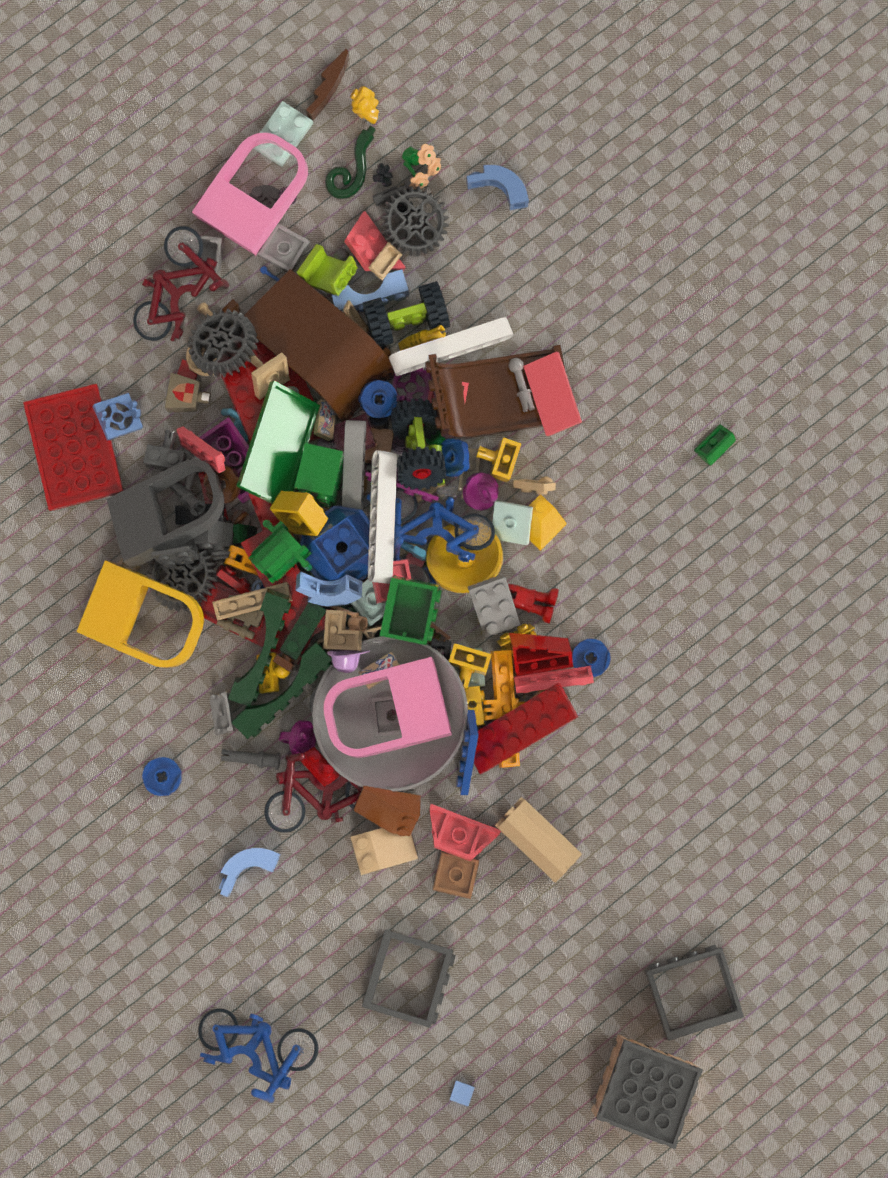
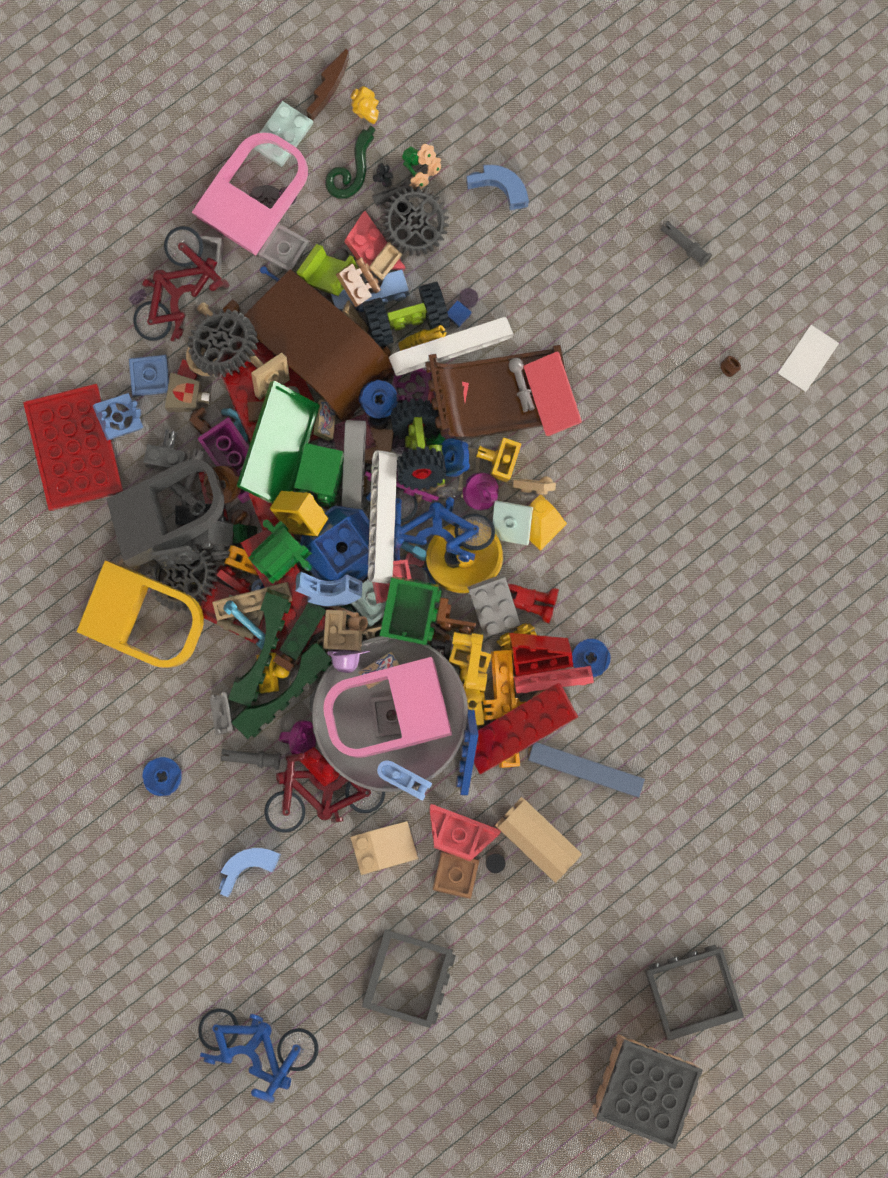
coral plate [176,426,226,473] -> none
dark orange slope [354,786,421,836] -> none
light blue tile [449,1080,475,1106] -> none
green slope [694,424,736,466] -> none
none -> clear purple tile [128,289,147,305]
none -> medium blue tile [129,355,169,397]
none -> reddish brown bracket [189,407,211,435]
none -> medium azure hinge [223,601,279,650]
none -> reddish brown tile [247,401,264,422]
none -> plate [336,257,381,307]
none -> light blue plate [377,760,432,801]
none -> dark orange bracket [437,598,476,634]
none -> black tile [444,551,460,568]
none -> blue tile [447,301,472,327]
none -> yellow beam [452,632,488,691]
none -> clear purple tile [459,288,478,308]
none -> black tile [486,854,506,873]
none -> sand blue tile [528,742,645,798]
none -> dark grey pin [661,221,712,268]
none -> reddish brown tile [720,356,741,377]
none -> white sticker [778,325,839,392]

